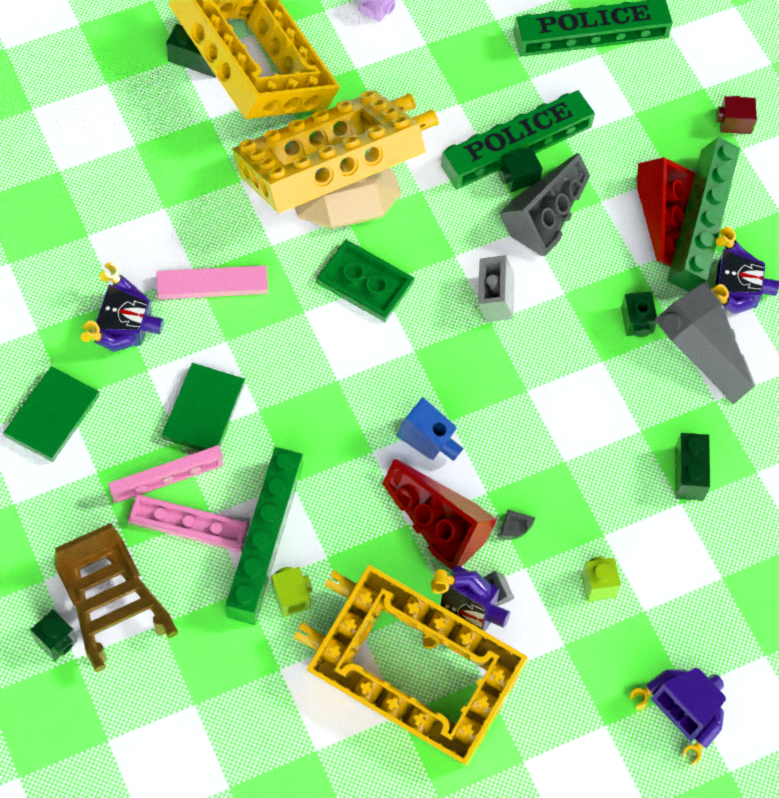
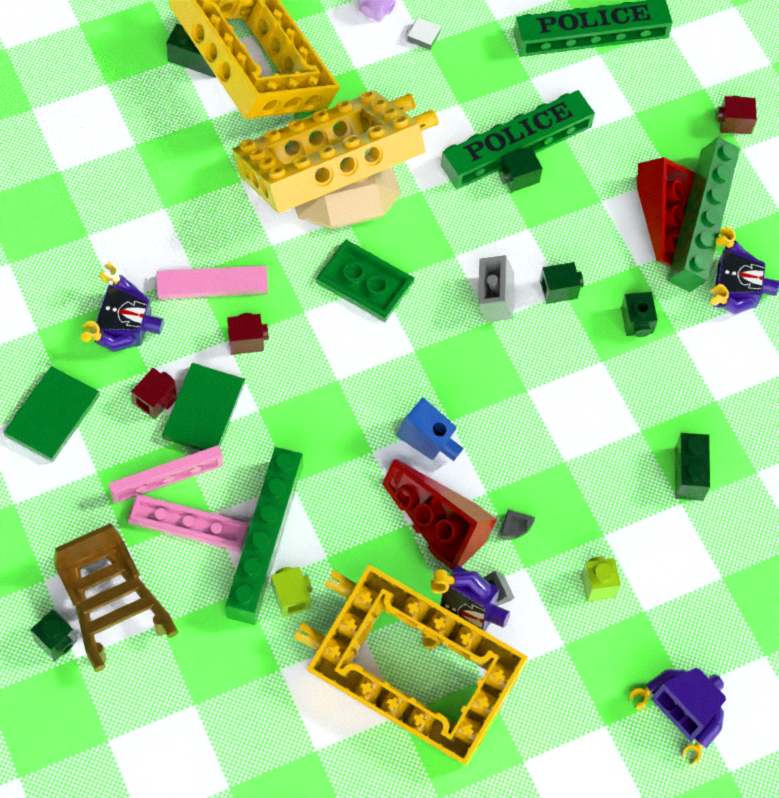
dark grey wedge [499,153,590,256] -> none
dark grey wedge [655,282,756,404] -> none
none -> dark red brick [131,368,177,419]
none -> dark red brick [227,313,269,355]
none -> white tile [407,17,441,50]
none -> dark green brick [540,262,584,304]

